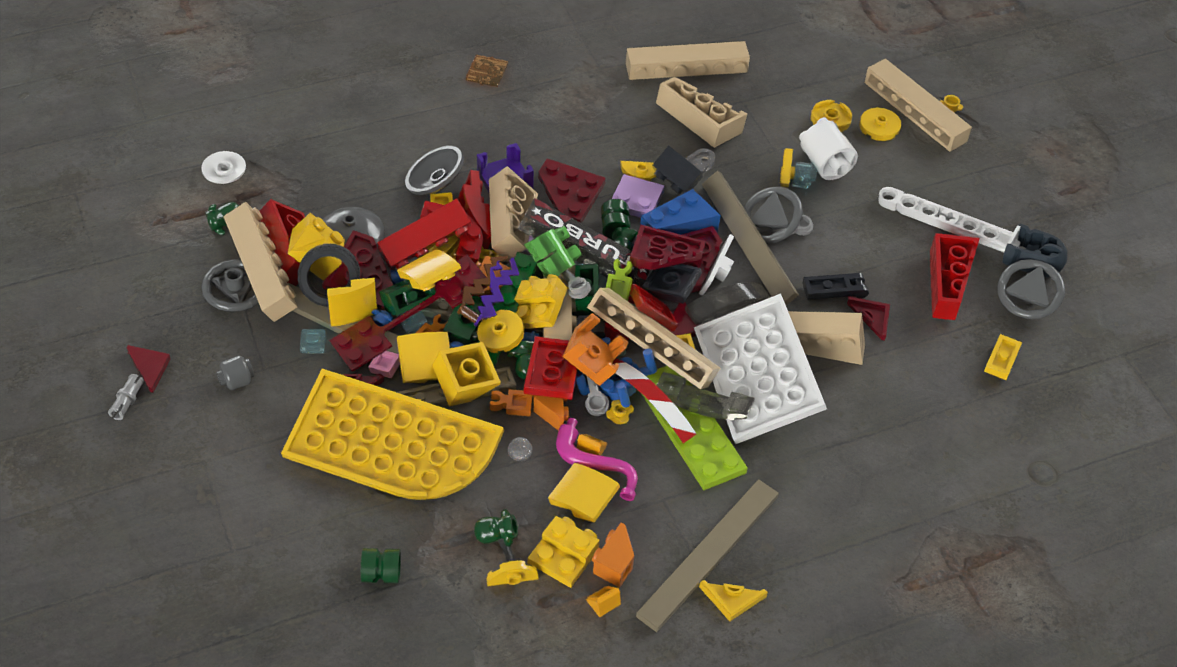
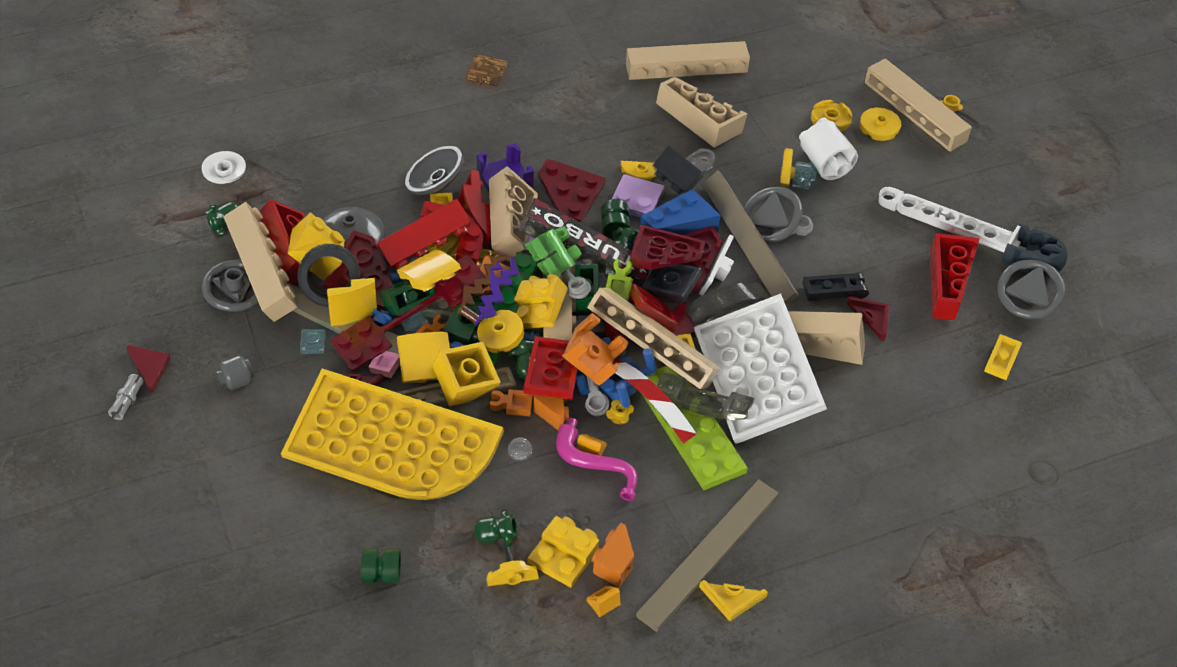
yellow slope [548,463,620,523] -> none

